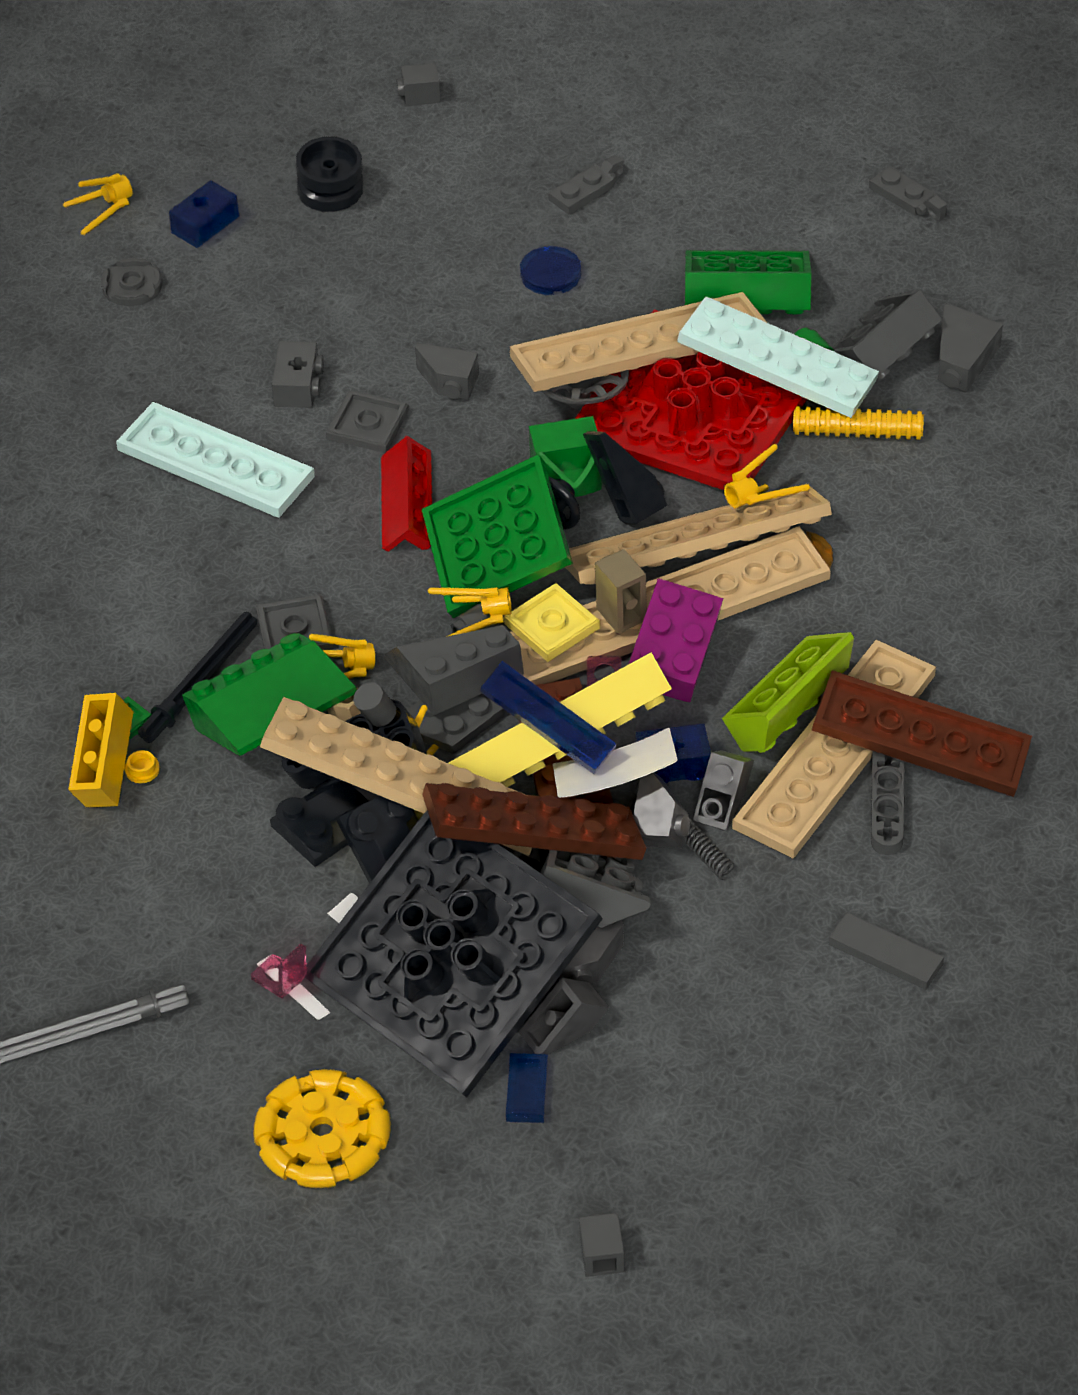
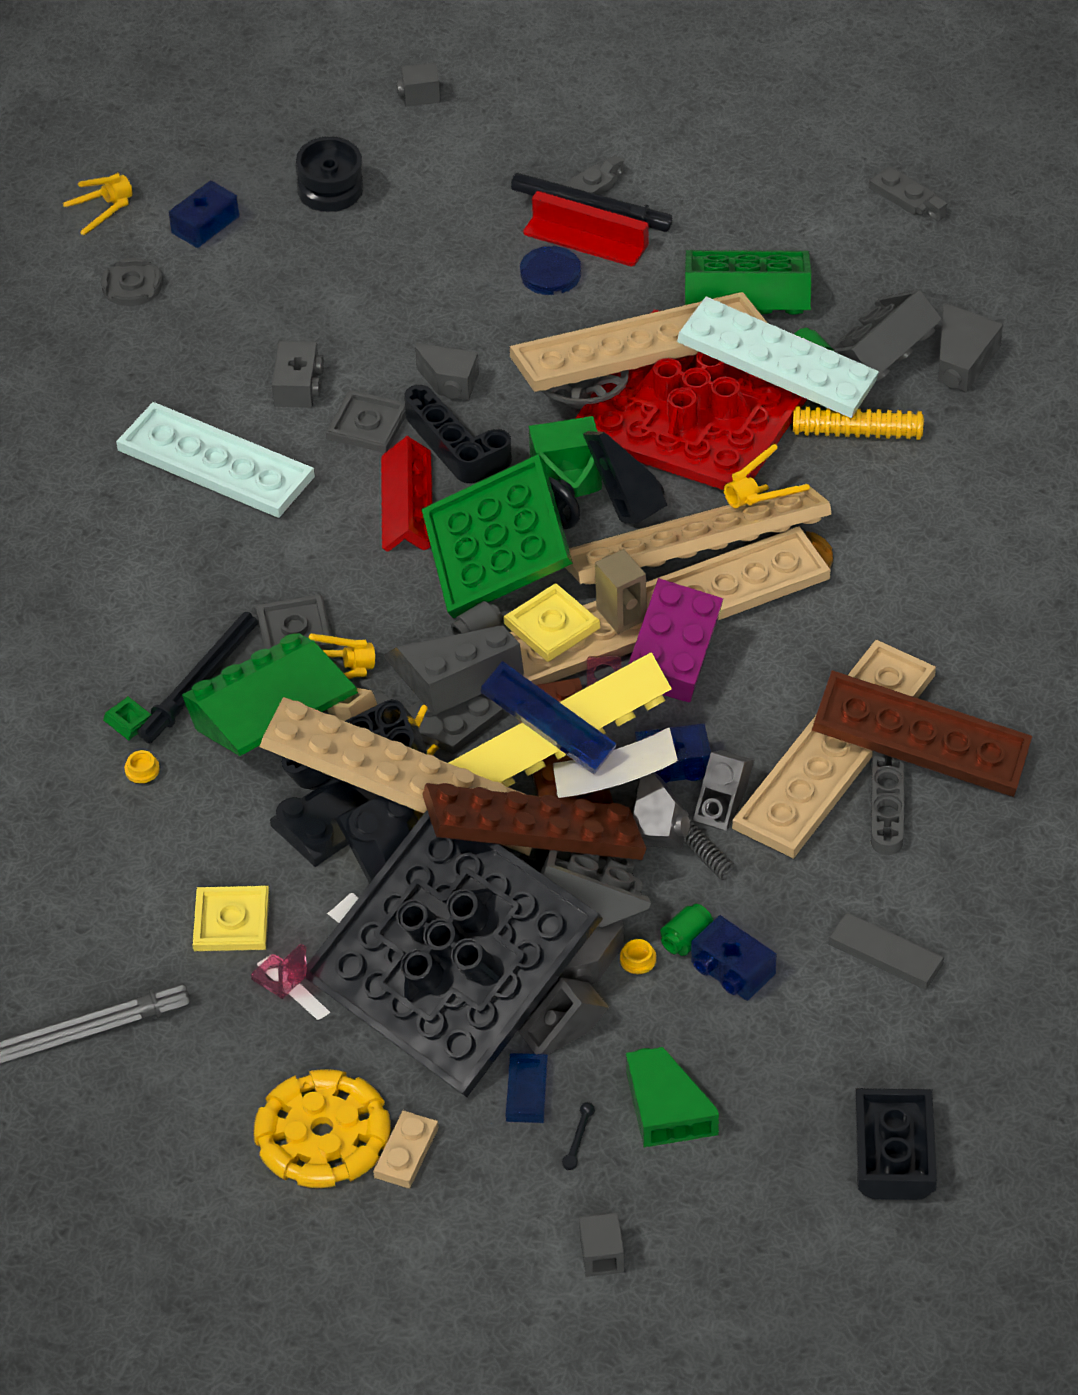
yellow brick [68,693,134,807] -> none
dark grey piece [353,682,396,727] -> none
yellow plant [428,587,512,637] -> none
lime slope [722,632,854,753] -> none
none -> light yellow tile [193,886,269,951]
none -> tan plate [374,1111,438,1189]
none -> black beam [404,385,512,483]
none -> black axle [511,173,673,232]
none -> red panel [523,191,649,267]
none -> black hinge [562,1102,595,1170]
none -> yellow plate [620,939,656,974]
none -> green slope [626,1047,719,1147]
none -> green brick [660,903,714,956]
none -> clear blue brick [691,915,777,1001]
none -> black slope [855,1088,937,1200]

